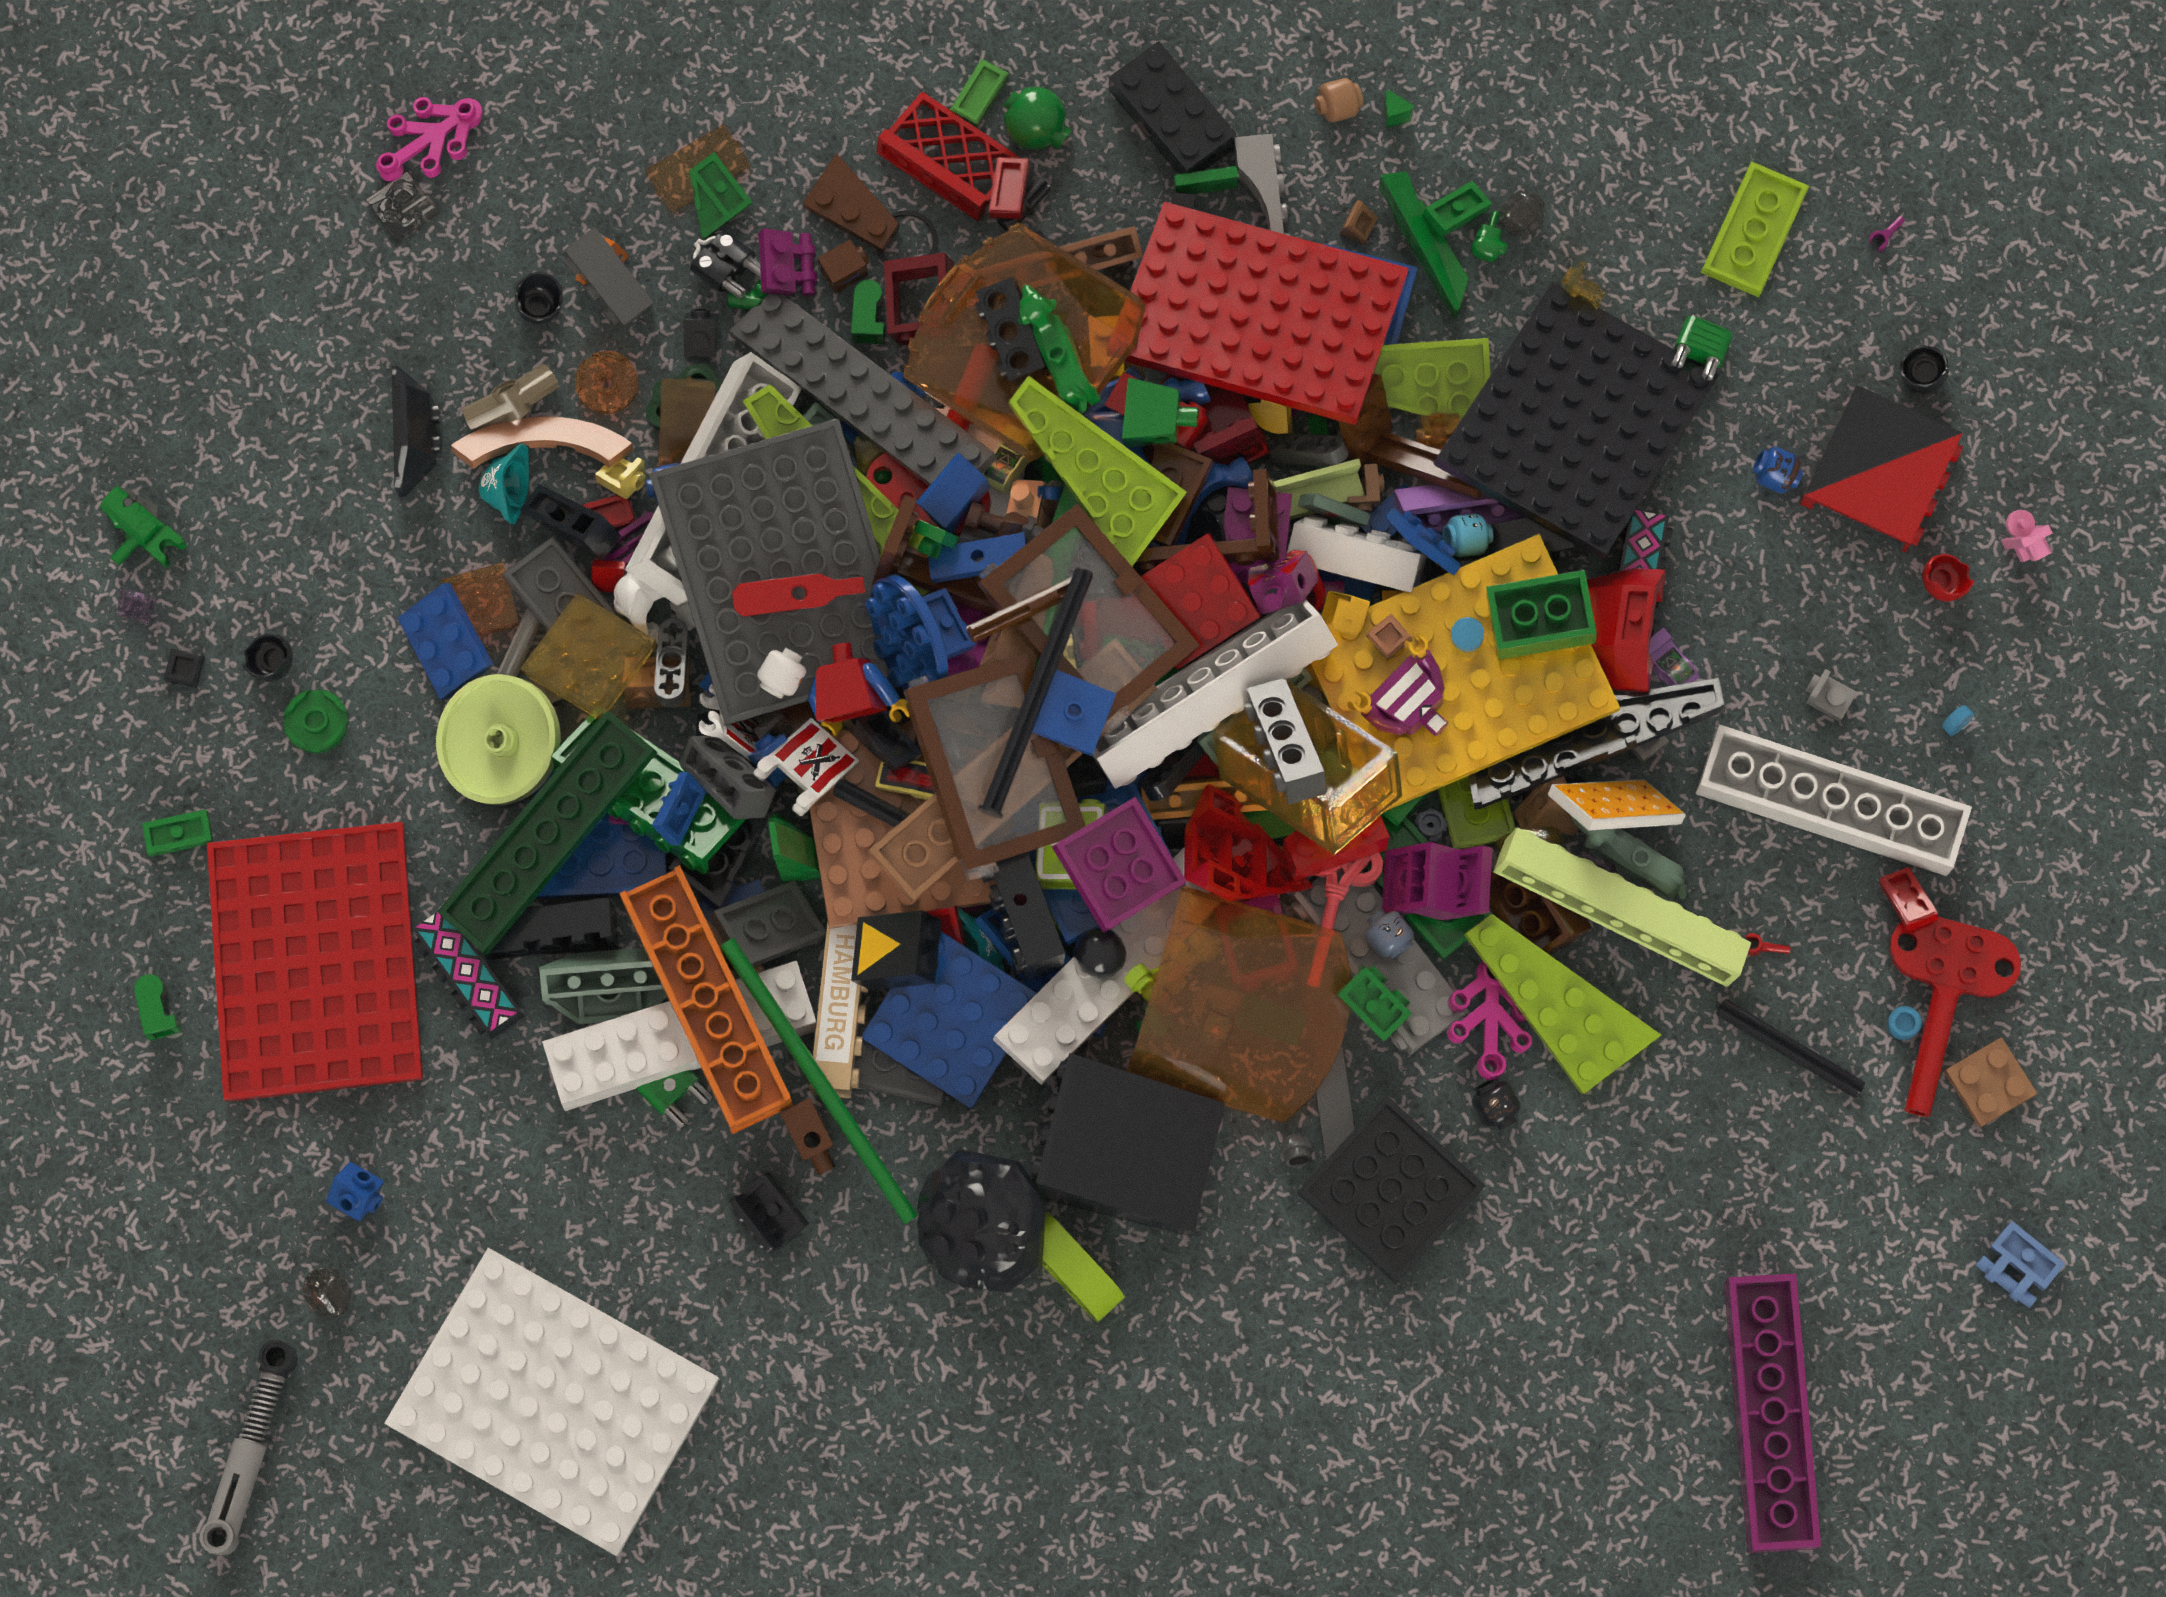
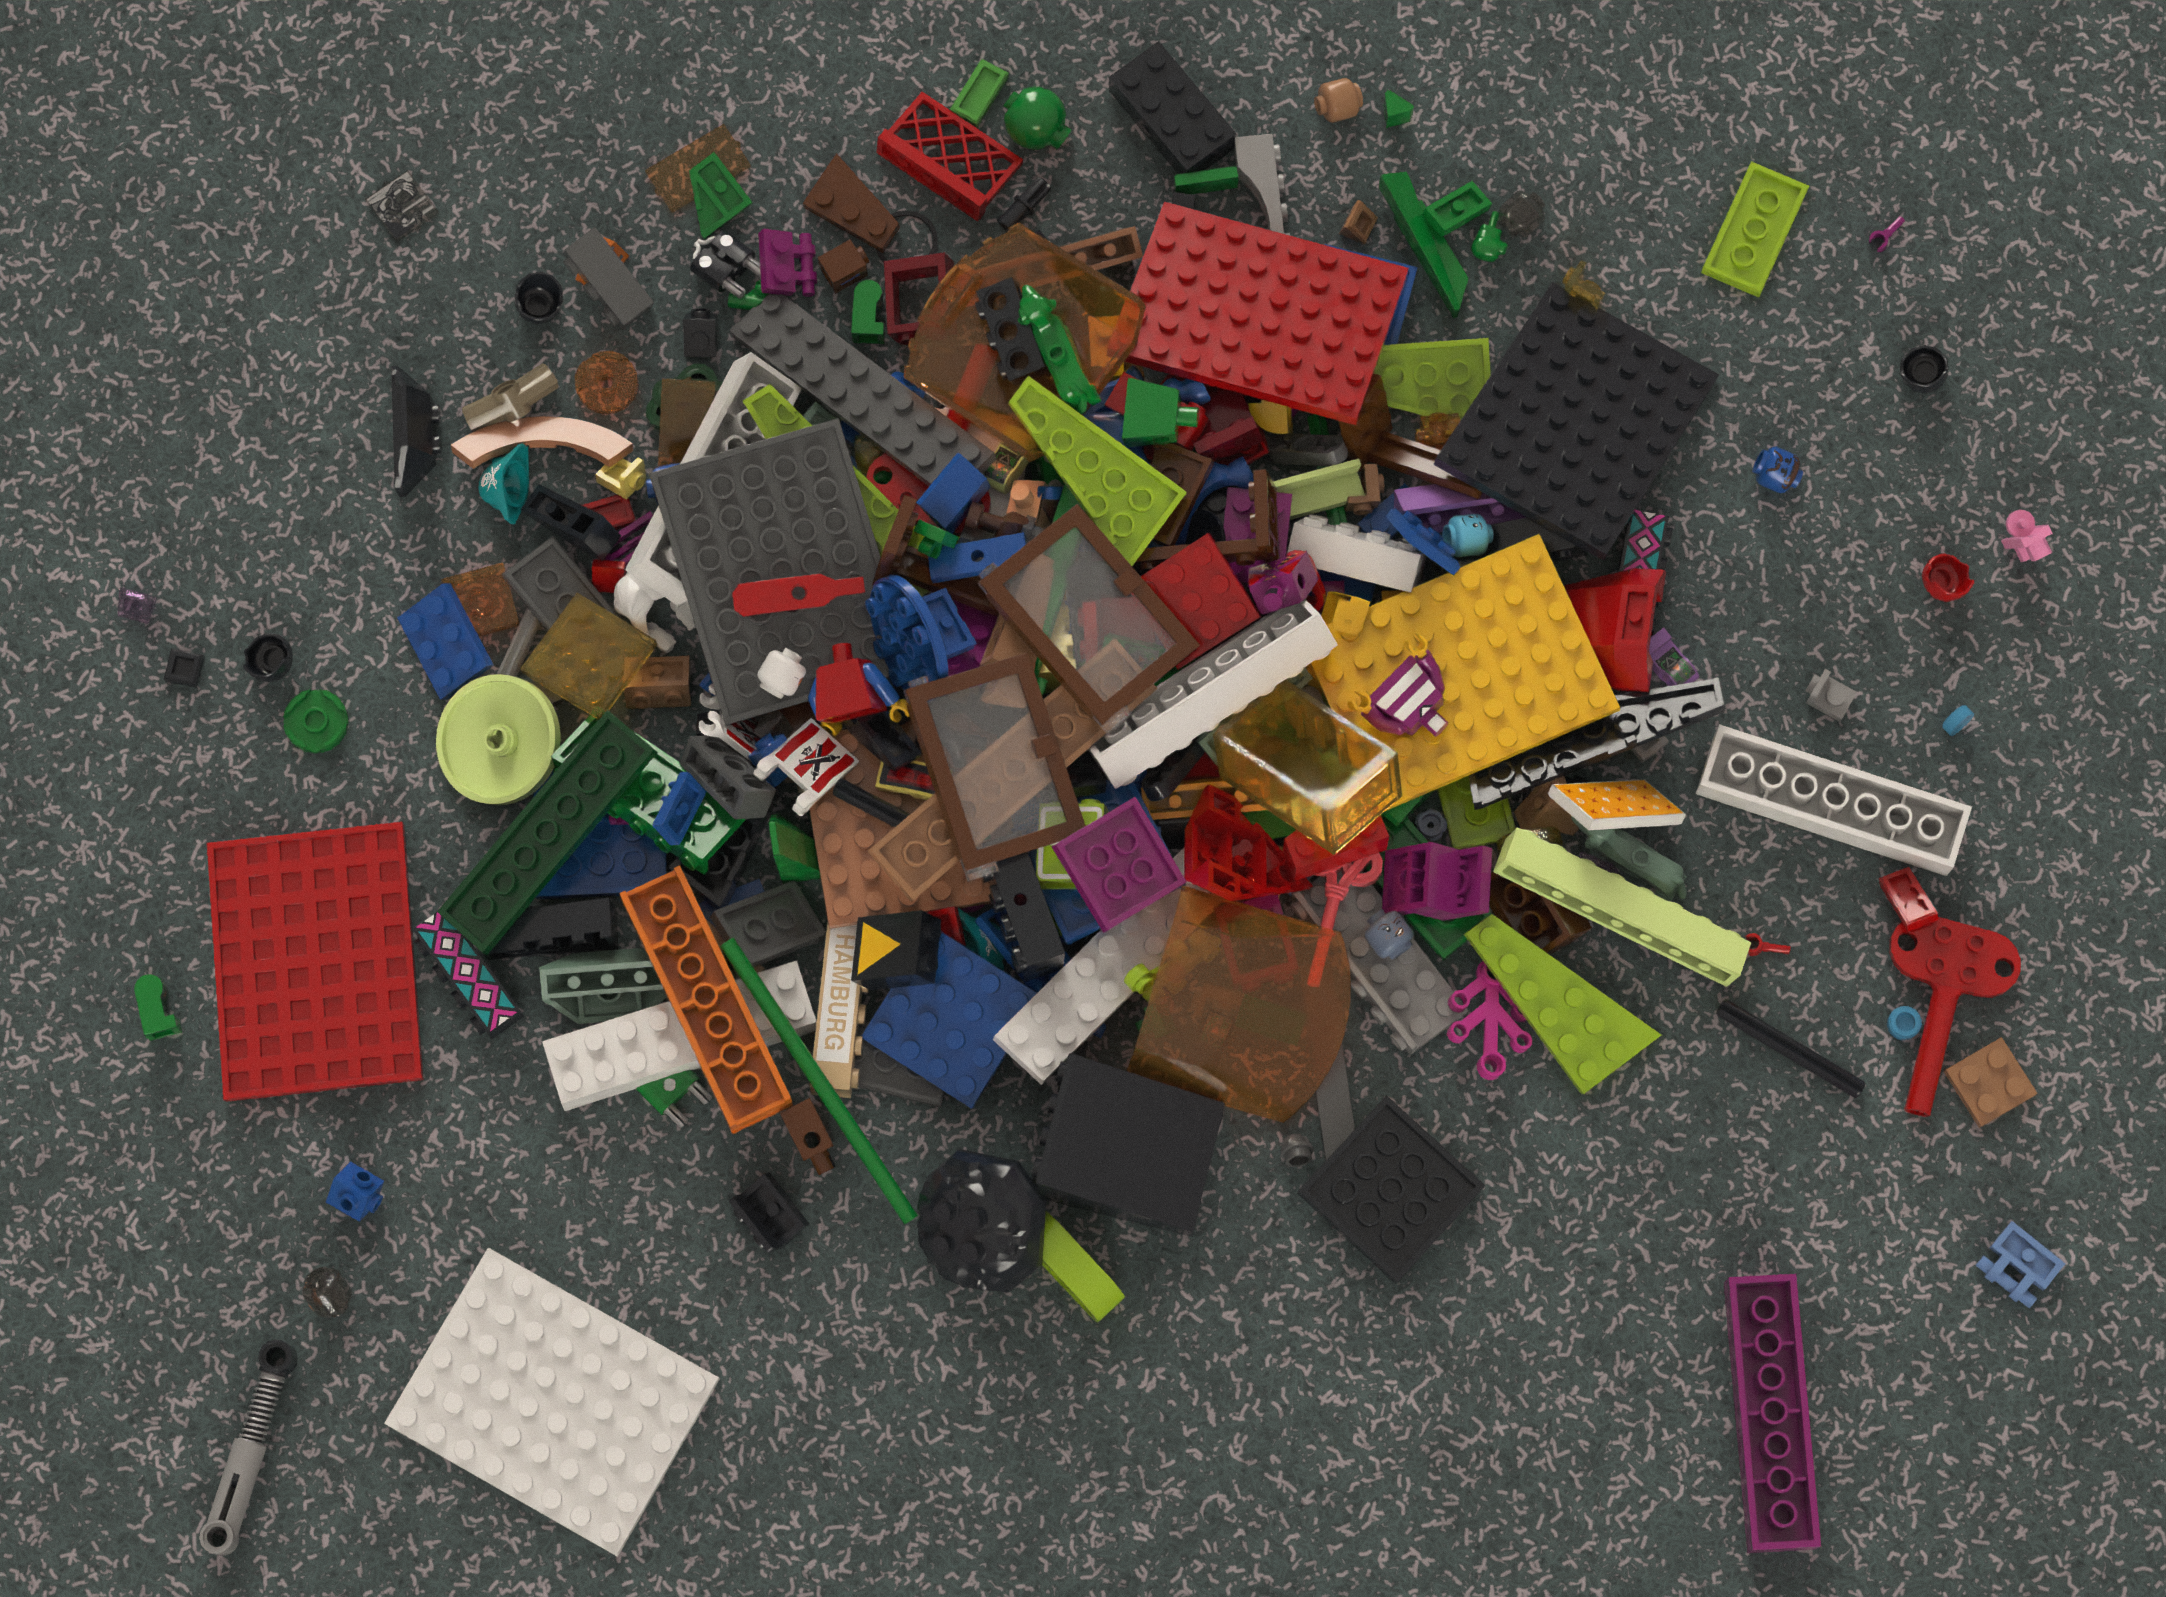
green piece [100,486,187,568] -> none
green plate [142,809,214,857] -> none
dark pink plant [376,97,483,181] -> none
dark grey beam [654,618,689,707] -> none
reddish brown axle [966,577,1072,642] -> none
black axle [977,567,1093,819] -> none
tile [989,157,1030,219] -> none
blue plate [1032,670,1116,756] -> none
black hair [1073,928,1127,979] -> none
brick [1244,677,1327,804] -> none
sand green tile [1298,493,1370,526] -> none
green bracket [1336,965,1412,1041] -> none
nougat tile [1366,614,1413,661] -> none
dark azure tile [1451,617,1484,652] -> none
black head [1472,1078,1521,1130] -> none
green brick [1486,570,1597,660] -> none
green piece [1673,316,1733,380] -> none
panel [1800,385,1963,553] -> none

